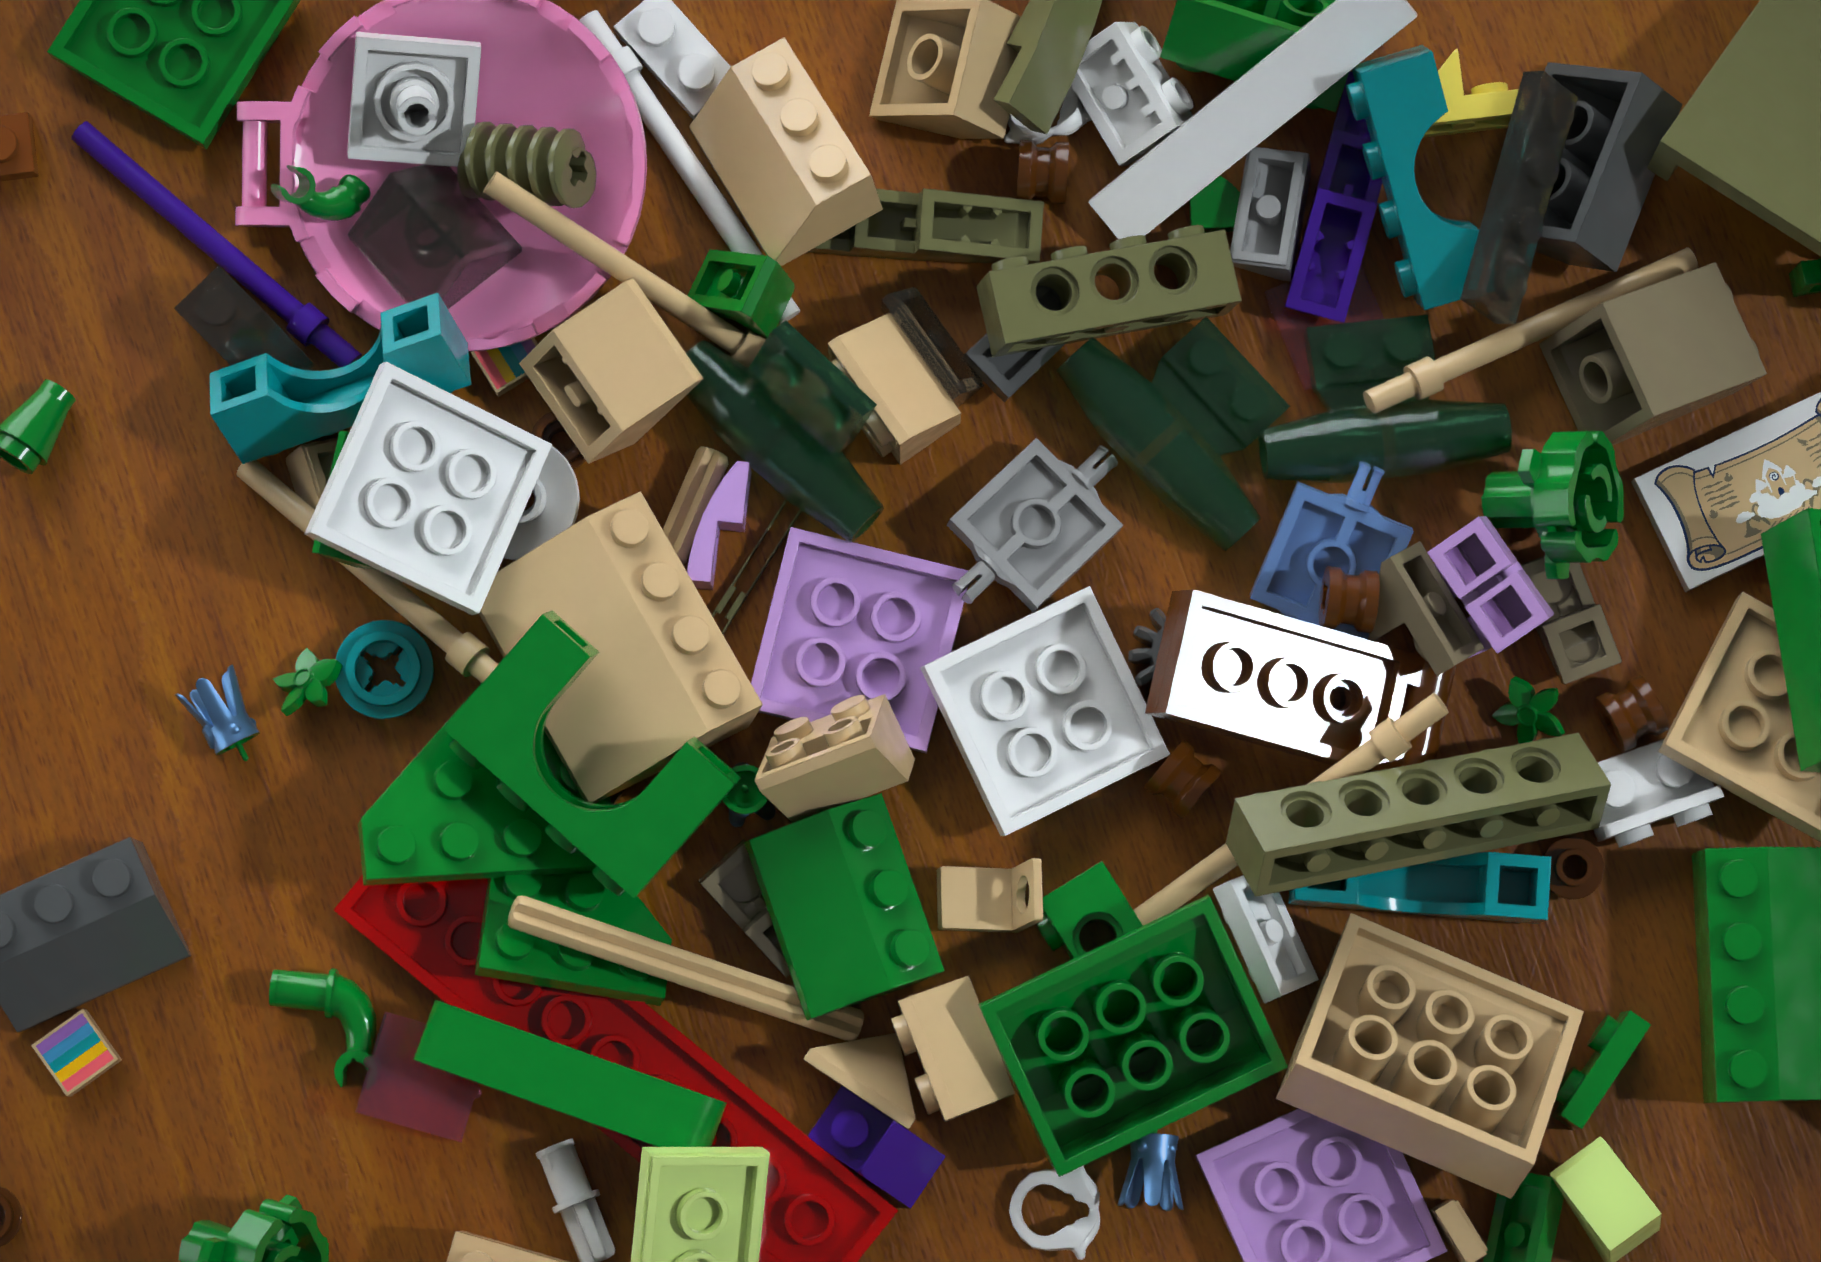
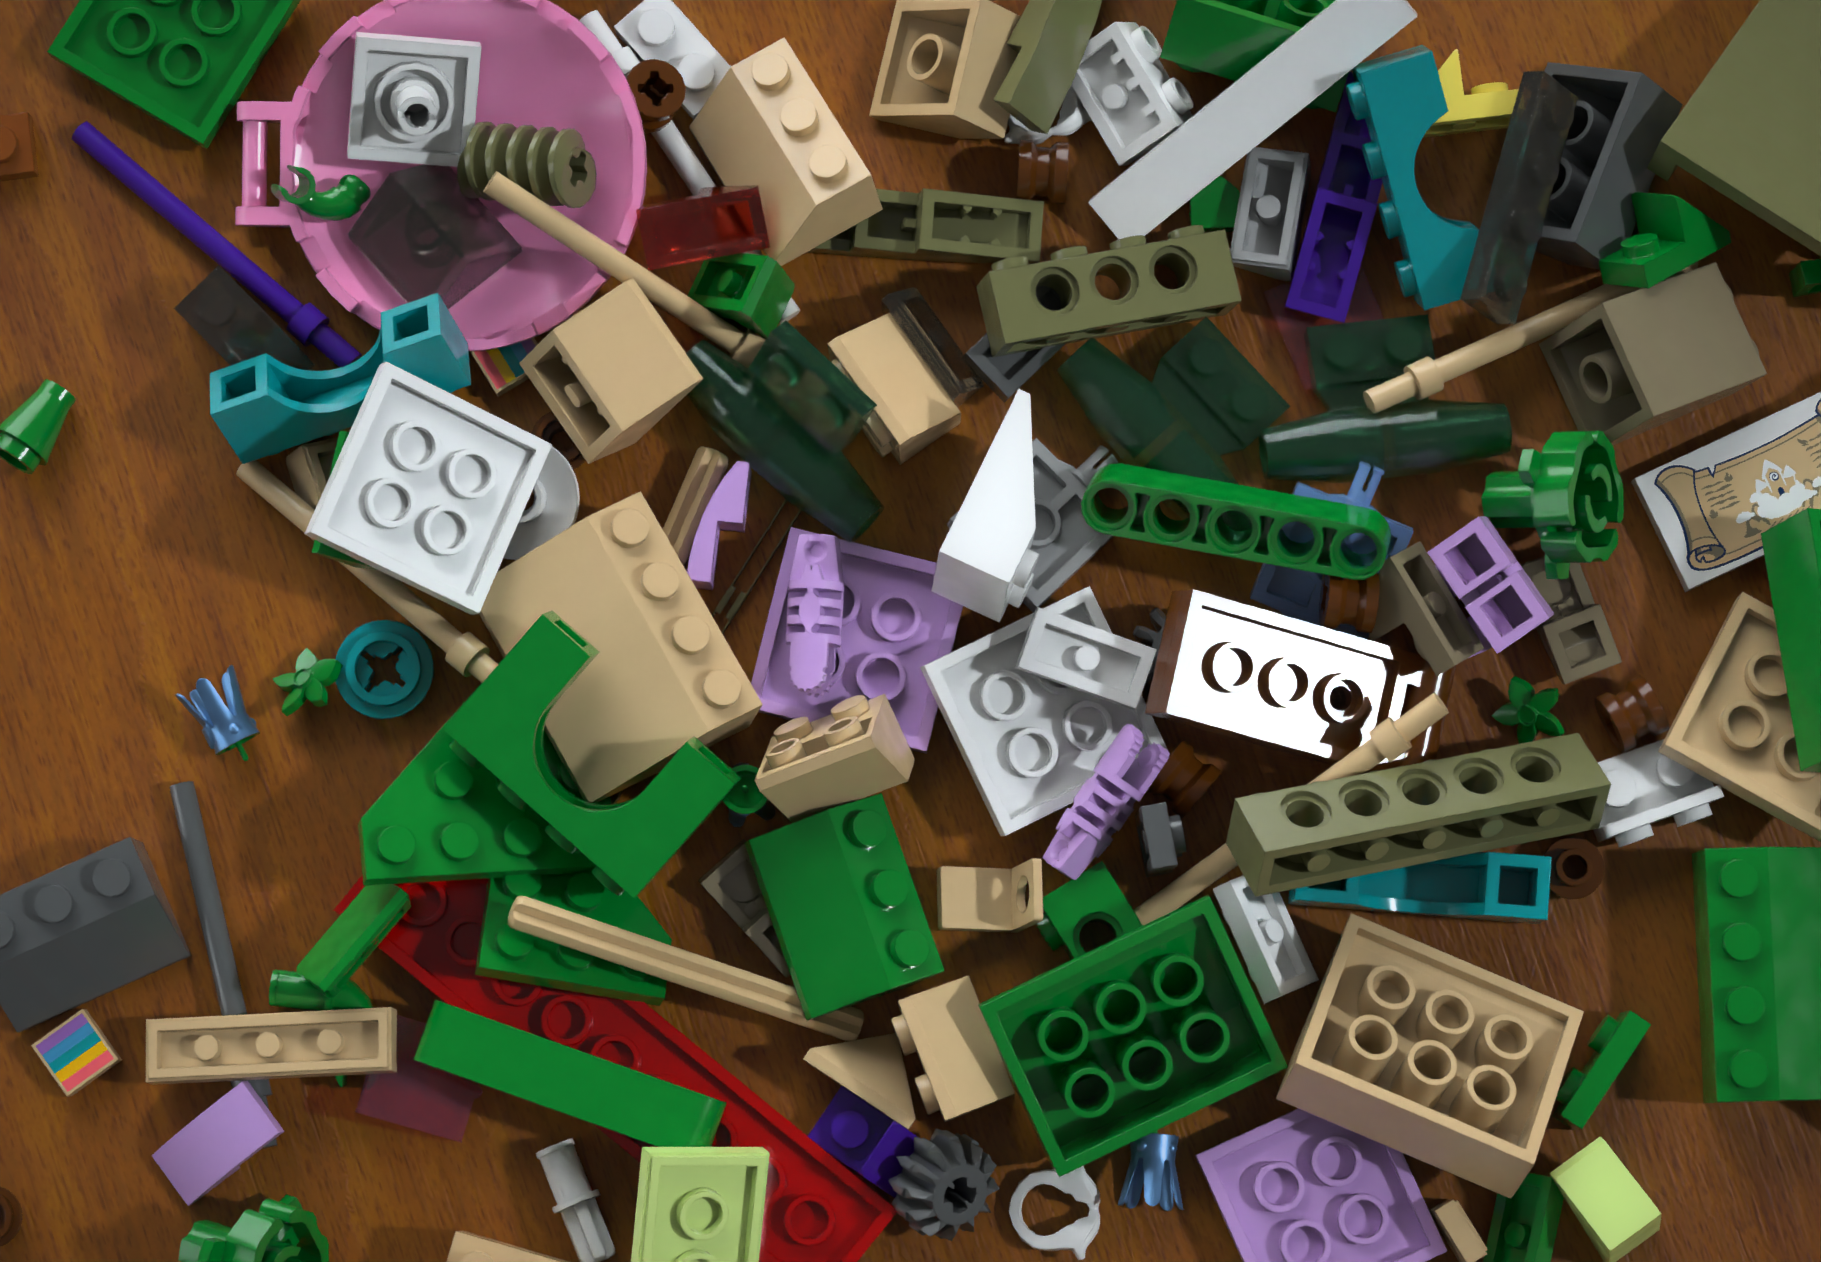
none -> tan tile [146,1007,397,1085]
none -> lavender slope [151,1081,284,1206]
none -> dark grey bar [169,781,277,1150]
none -> green slope [296,884,411,999]
none -> reddish brown wheel [626,59,686,133]
none -> clear red slope [636,185,771,271]
none -> lavender hinge [786,534,844,698]
none -> dark grey gear [888,1128,1000,1241]
none -> white slope [931,389,1040,623]
none -> white plate [1015,607,1157,710]
none -> lavender hinge [1043,724,1170,880]
none -> green beam [1081,463,1391,580]
none -> dark grey plate [1135,802,1186,878]
none -> green slope [1598,192,1732,289]

